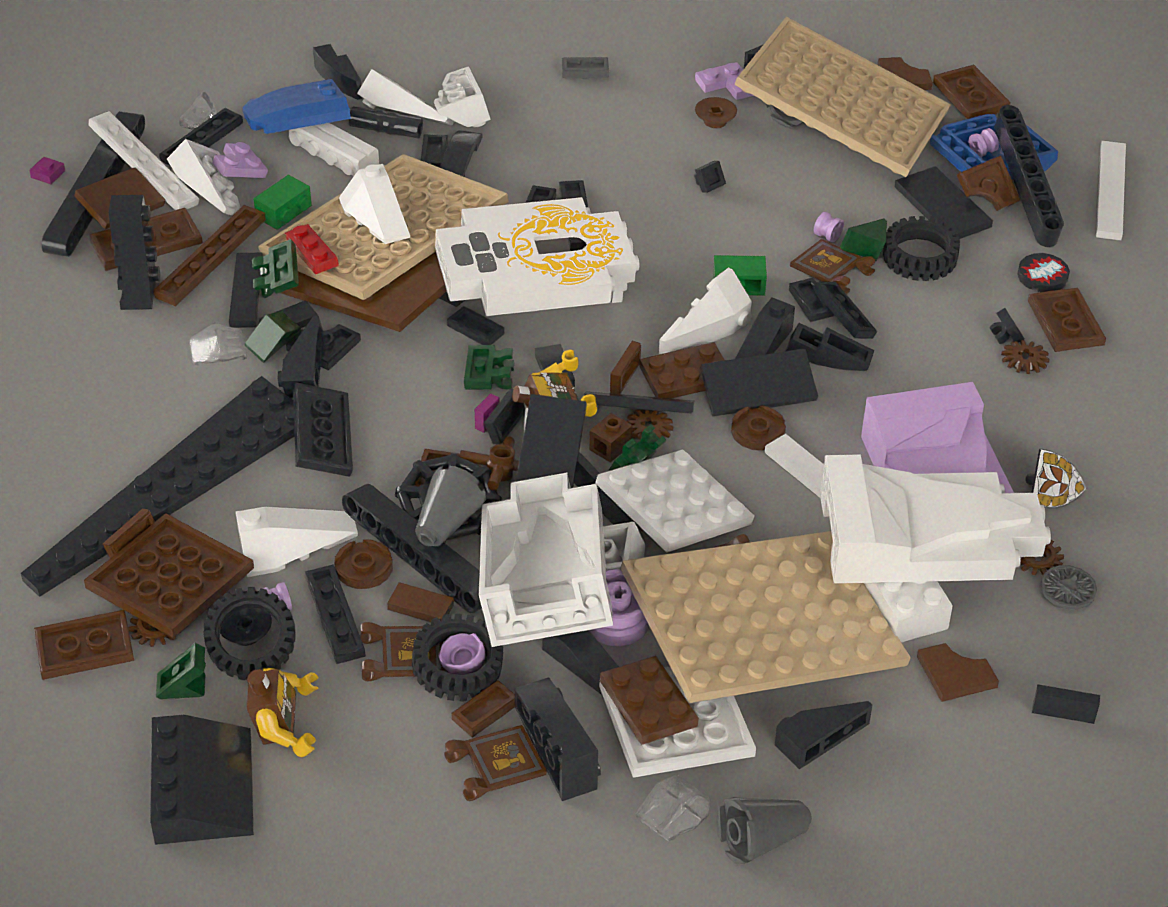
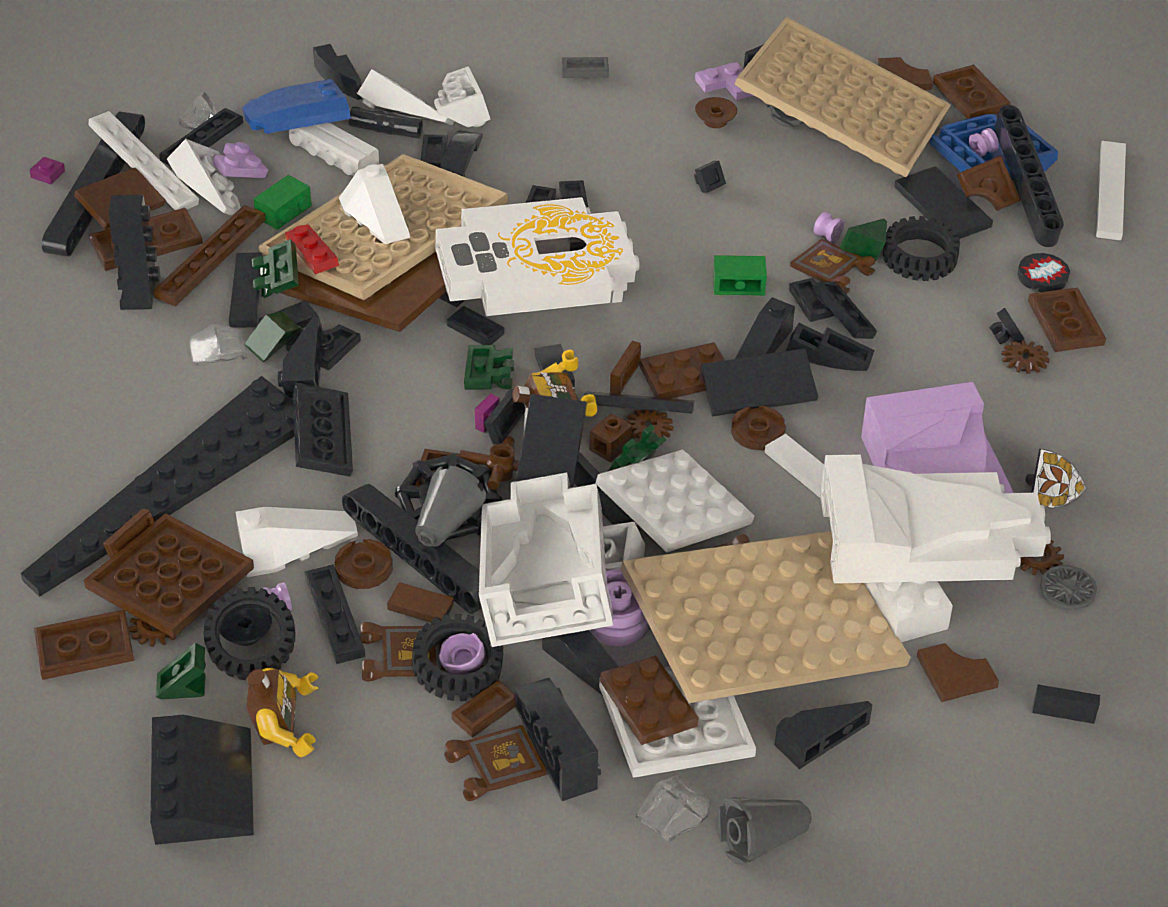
white wedge [659,268,752,354] -> none

